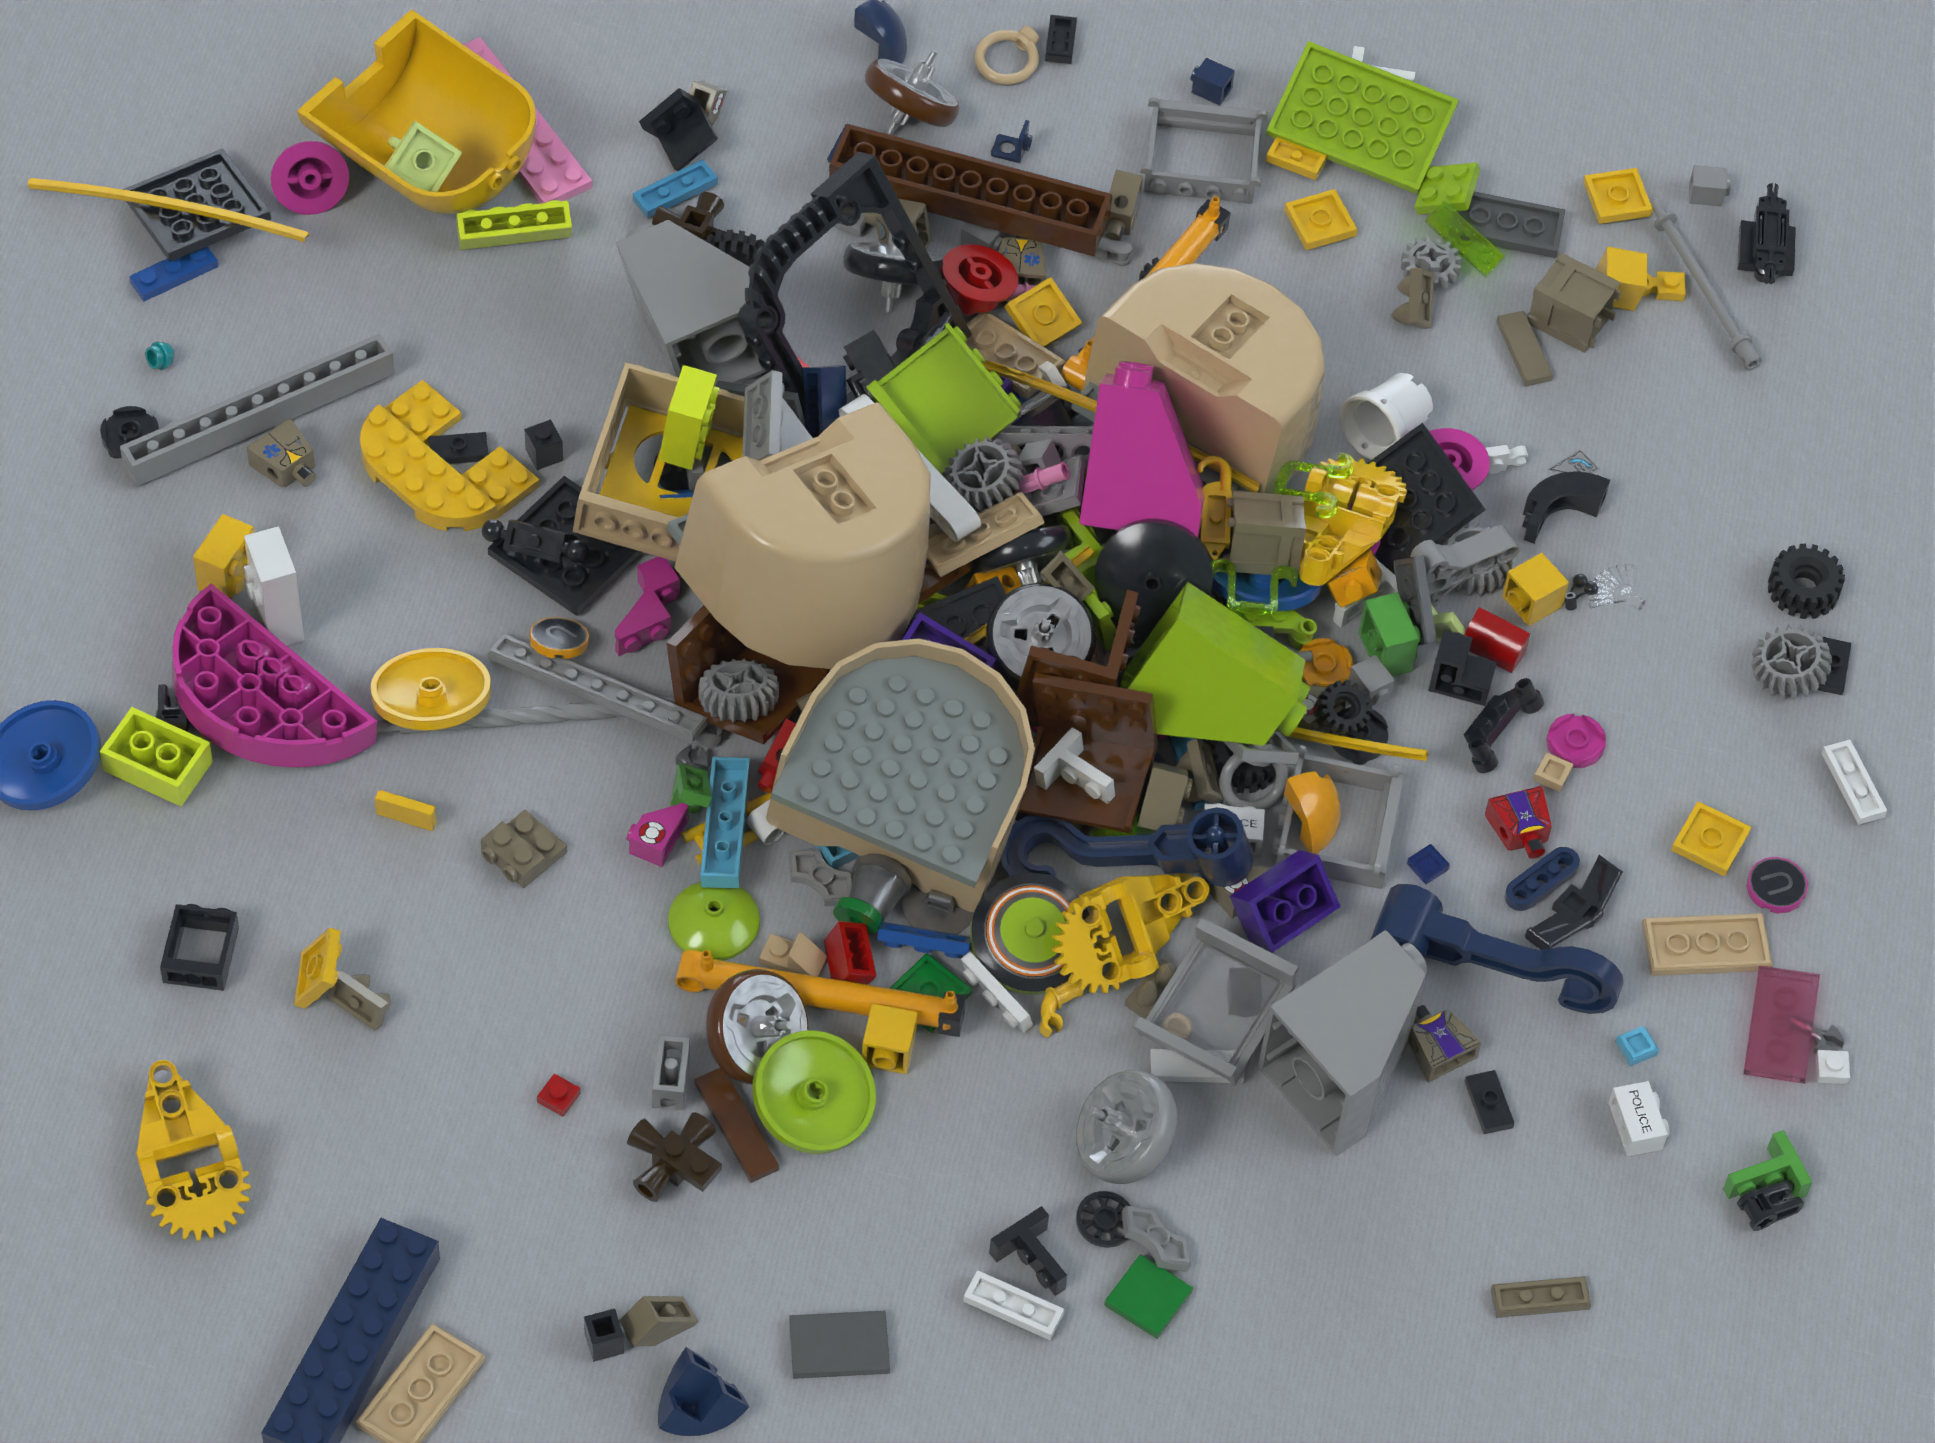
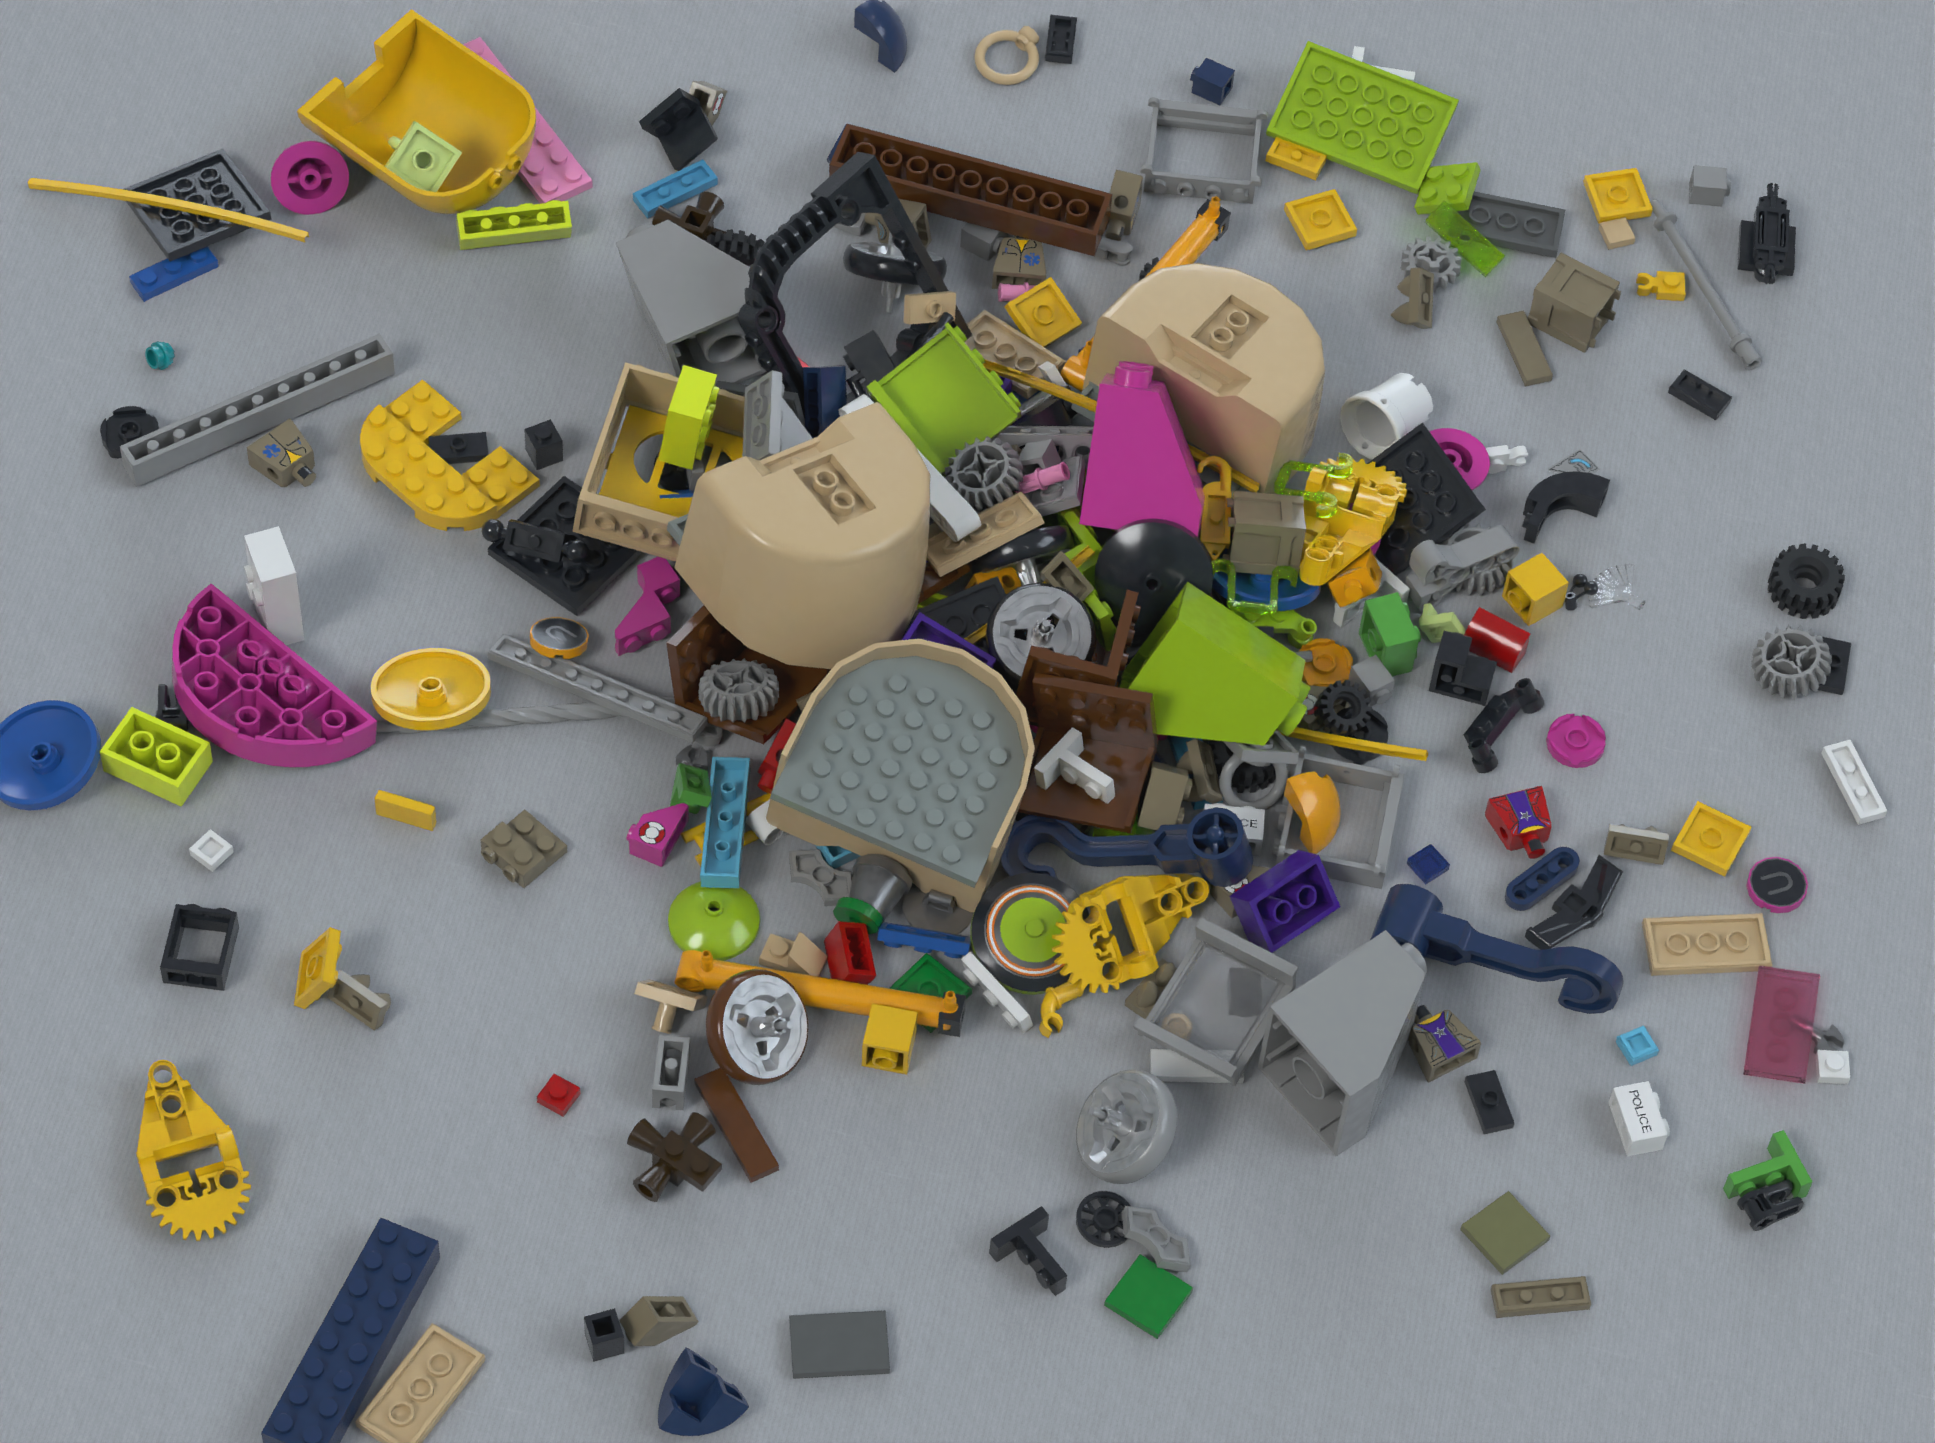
yellow brick [193,513,254,599] -> none
lime dish [752,1030,876,1154] -> none
wheel [865,50,959,136] -> none
red piece [942,244,1018,315] -> none
white plate [963,1270,1064,1340] -> none
dark blue bracket [991,120,1033,163] -> none
dark grey tile [1393,555,1437,646] -> none
tan plate [1533,752,1573,792] -> none
yellow head [1595,246,1647,311] -> none
none -> white plate [189,829,233,872]
none -> tan tile [634,979,708,1034]
none -> tan plate [903,291,956,324]
none -> olive tile [1460,1191,1550,1275]
none -> tan tile [1599,217,1635,250]
none -> dark tan tile [1604,824,1669,865]
none -> black plate [1668,369,1732,420]

